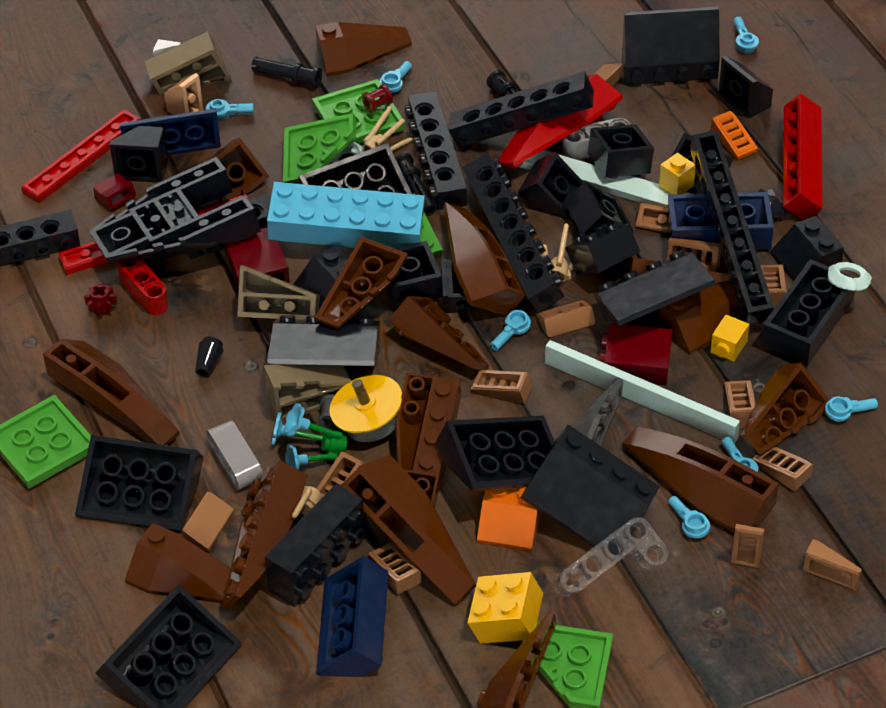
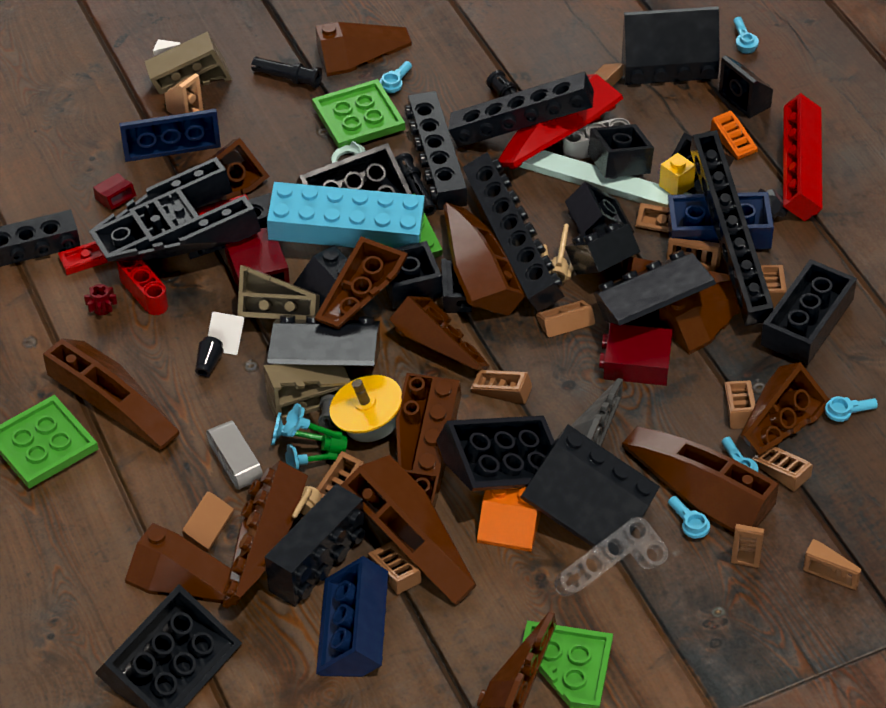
red tile [21,109,141,203] -> none
black slope [75,435,204,532] -> none
black slope [109,126,168,183] -> none
medium azure plate [206,99,254,121] -> none
bright green plate [283,113,356,184] -> none
dark red bush [362,84,393,113] -> none
tan plant [363,106,413,152] -> none
yellow brick [467,572,543,644] -> none
medium azure plate [490,310,531,351] -> none
black slope [518,152,584,219] -> none
light aqua tile [545,340,740,443] -> none
yellow brick [710,315,749,361] -> none
black slope [771,216,844,281] -> none
light aqua piece [828,262,872,291] -> none
none -> white sticker [208,312,244,355]

